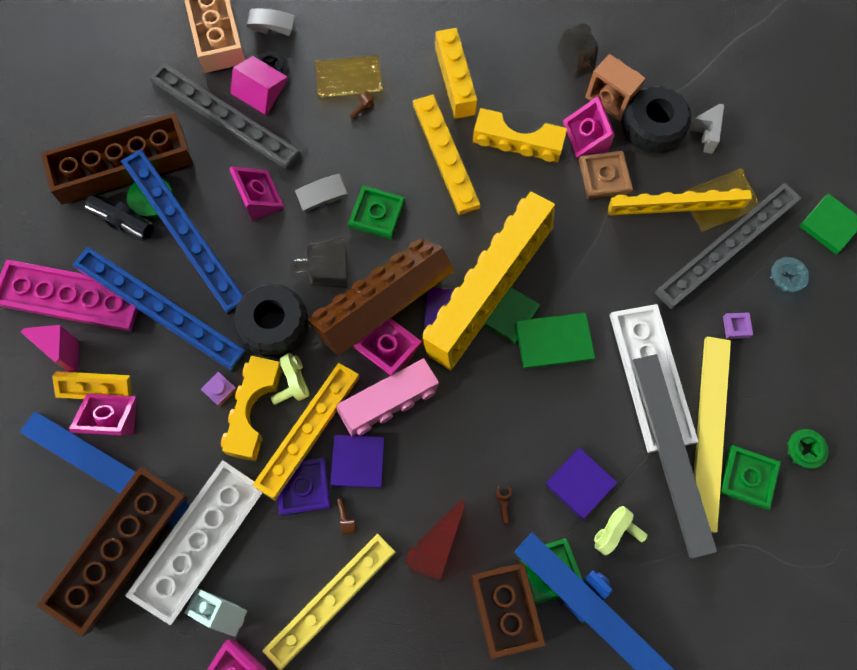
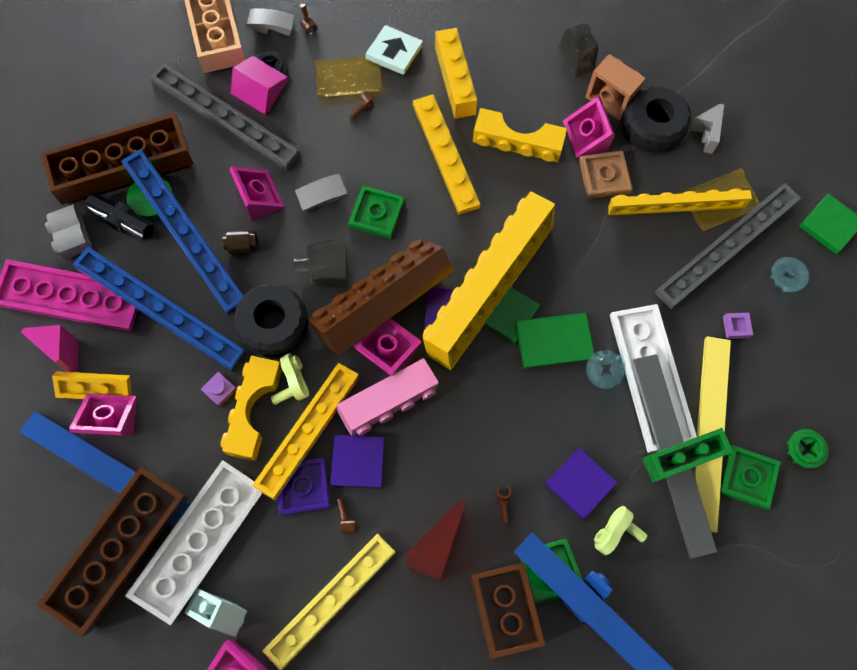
none -> light grey brick [45,204,92,260]
none -> dark brown brick [222,229,258,254]
none -> reddish brown hand [300,4,318,35]
none -> light aqua tile [366,25,423,75]
none -> clear light blue gear [587,350,625,389]
none -> green brick [642,428,733,483]

